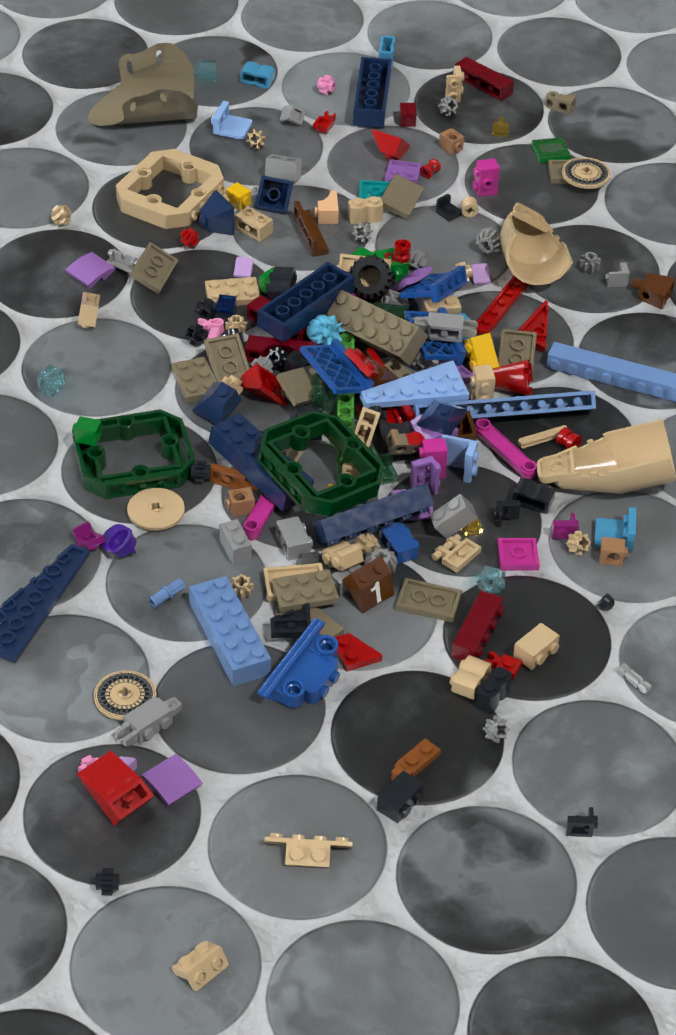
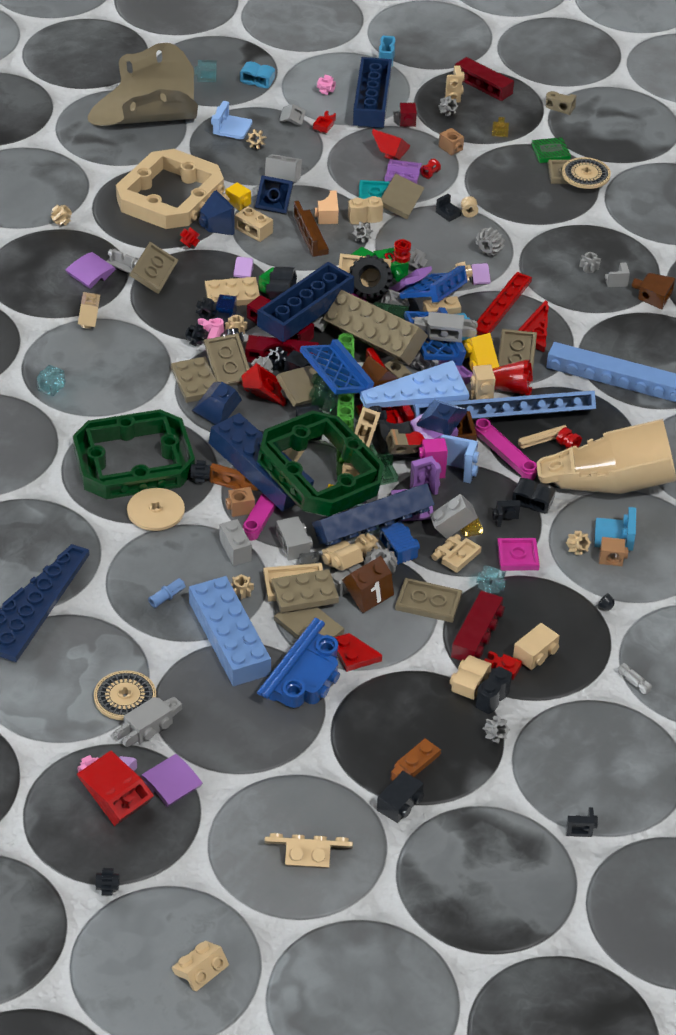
green brick [72,416,102,446] -> none
magenta bracket [72,521,105,551] -> none
dark purple piece [100,524,137,557] -> none
tan gear [221,374,244,395] -> none
black wing [270,603,311,638] -> none
medium azure hair [306,315,346,345] -> none
red wing [344,347,379,379] -> none
dark pink brick [472,158,500,197] -> none
tan windscreen [500,203,573,285] -> none
magenta bracket [551,513,579,539] -> none

